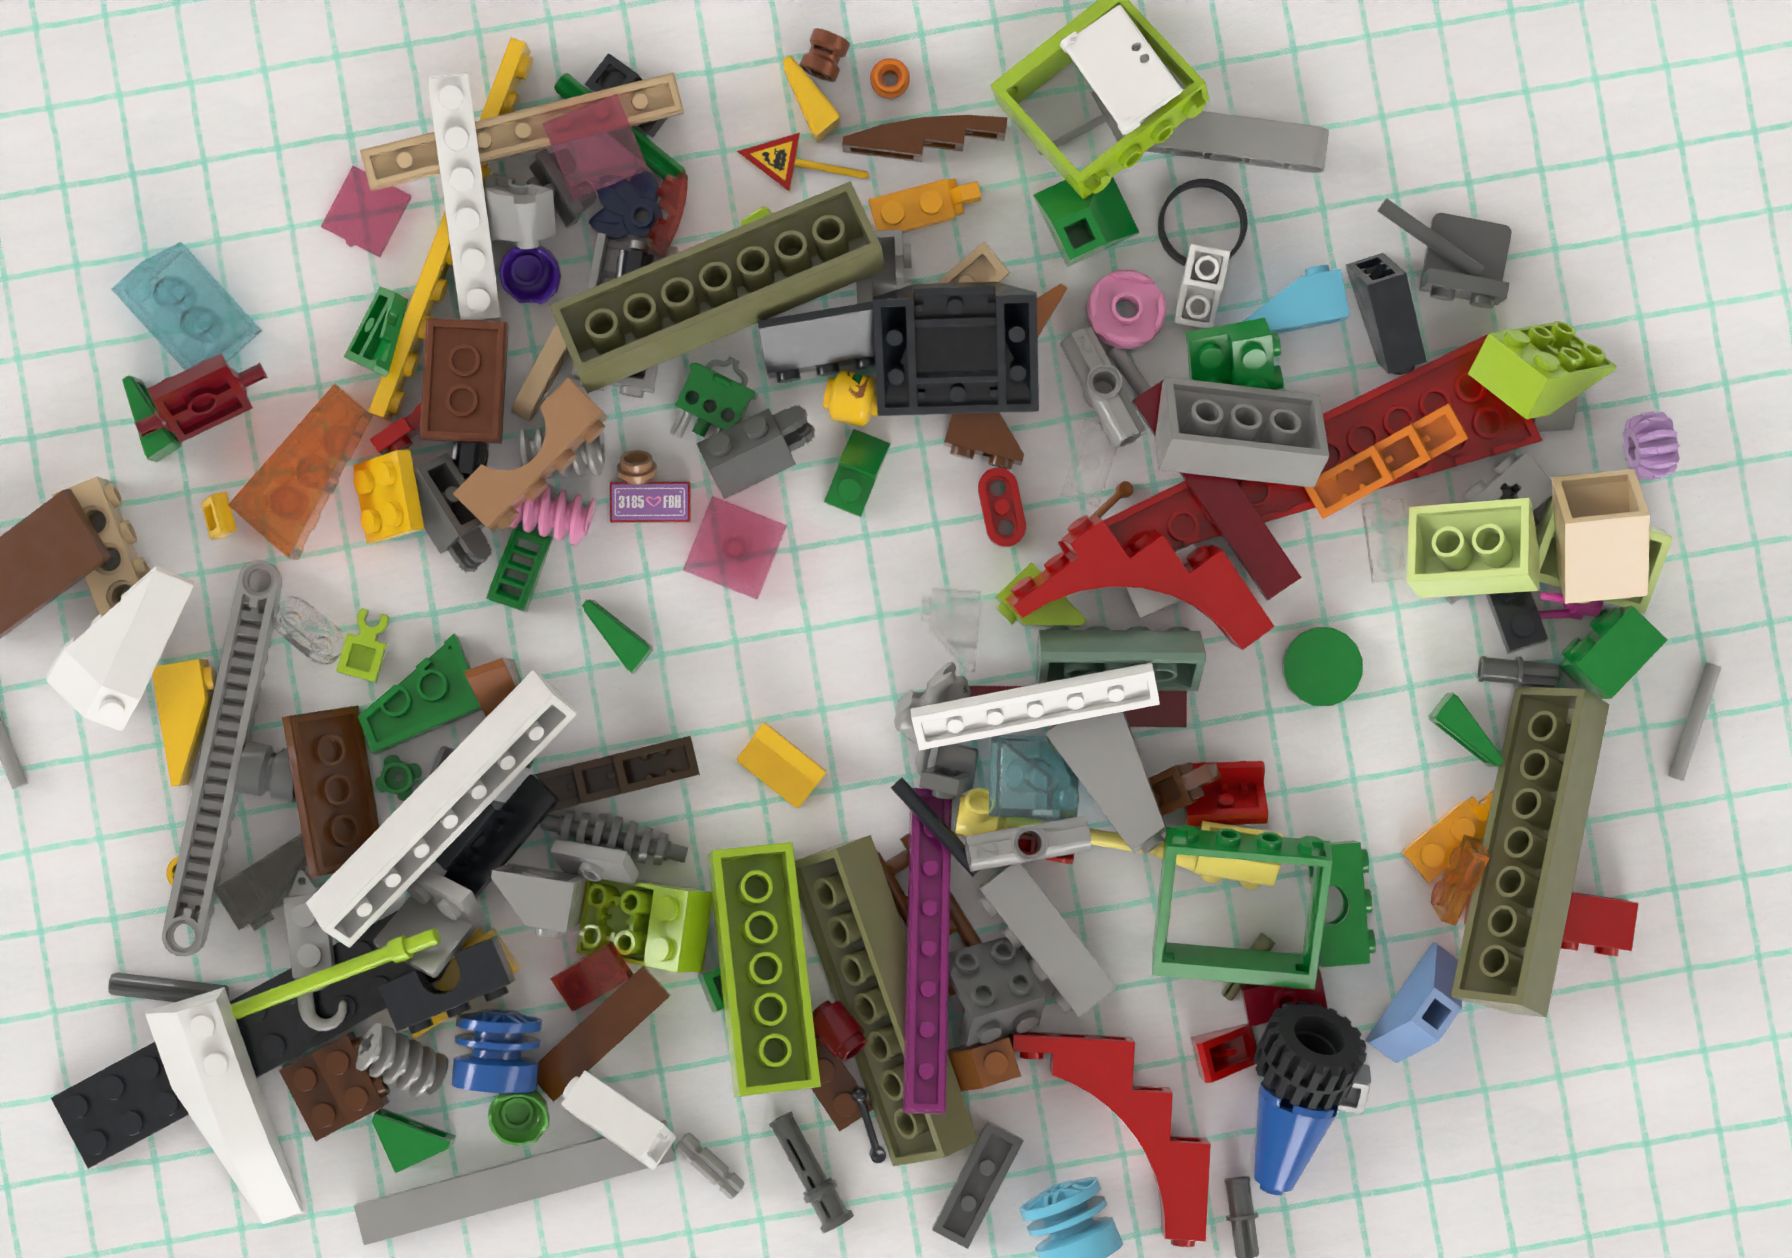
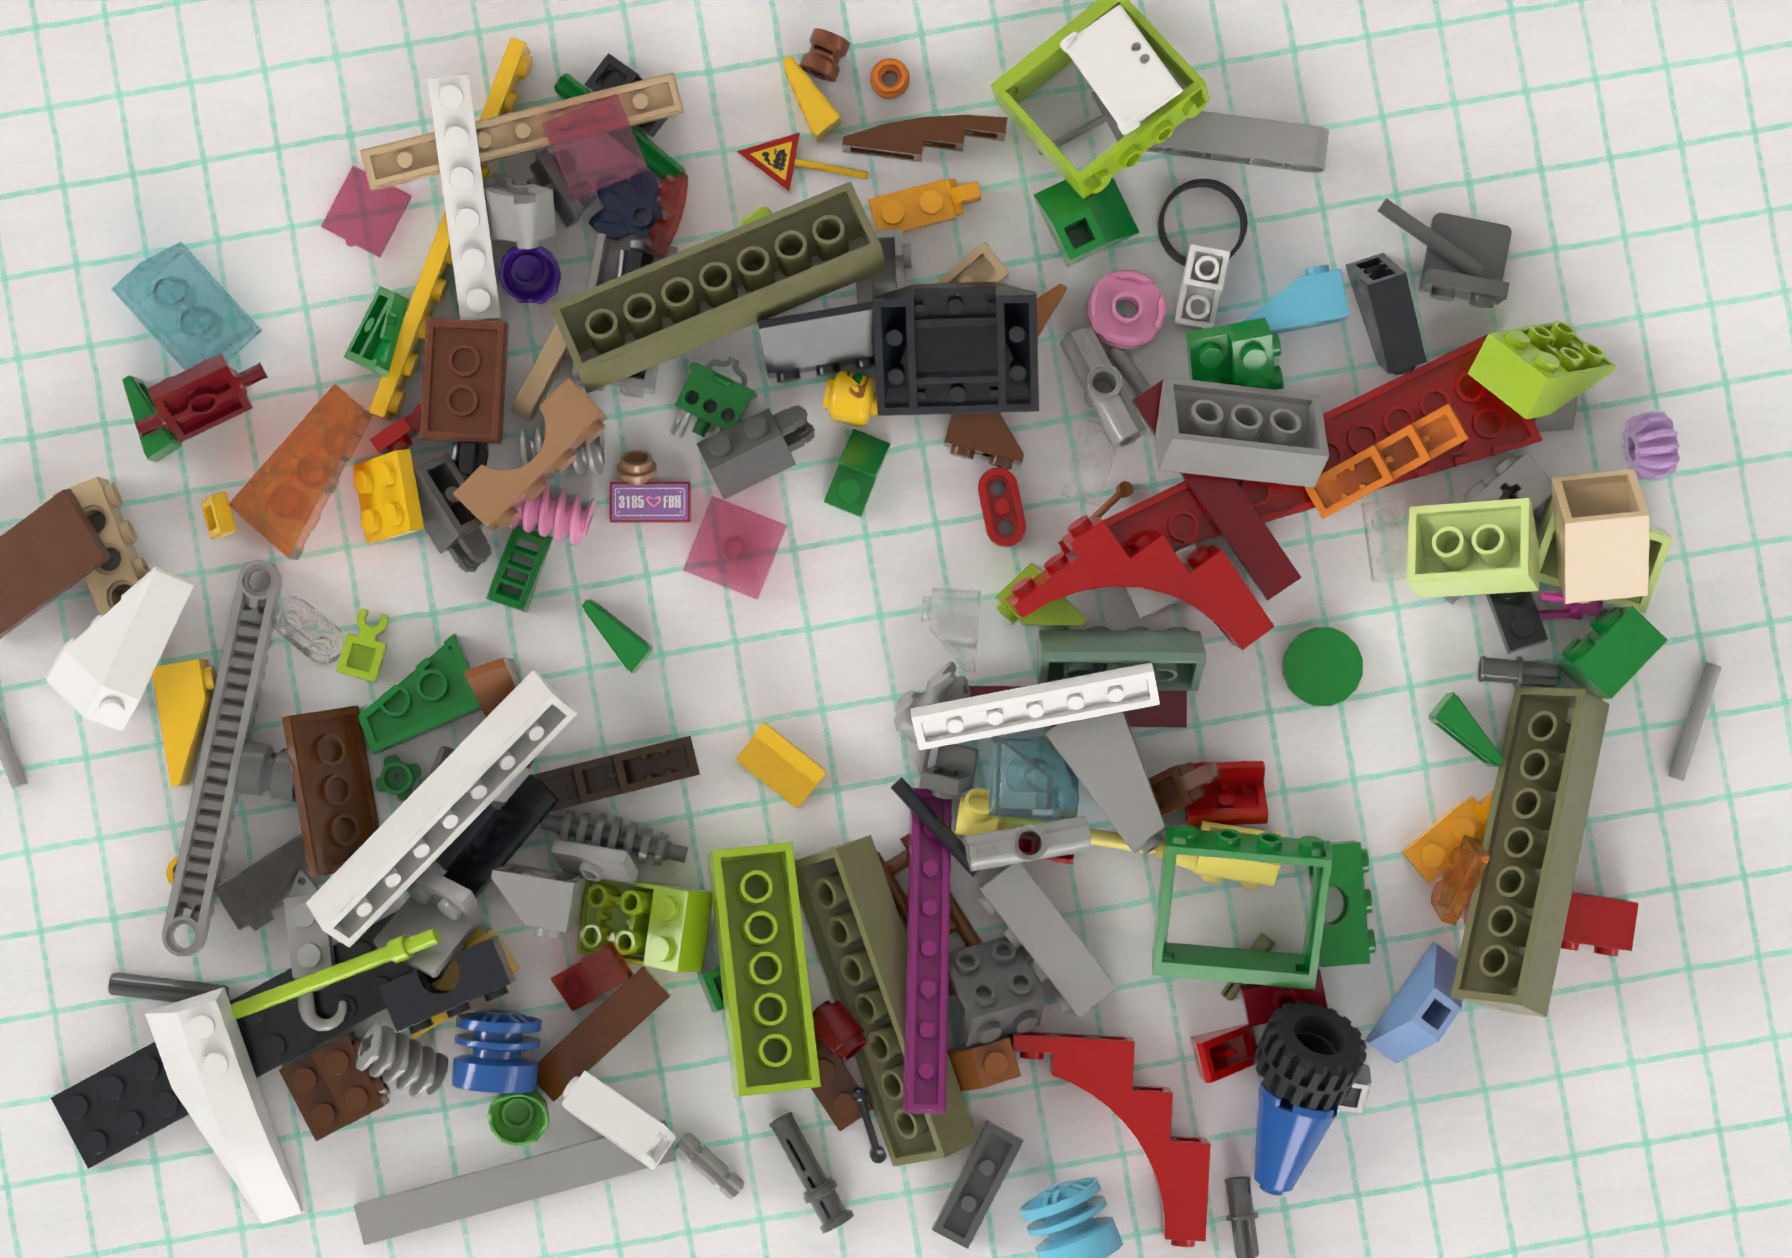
green slope [372,1108,456,1173] -> none

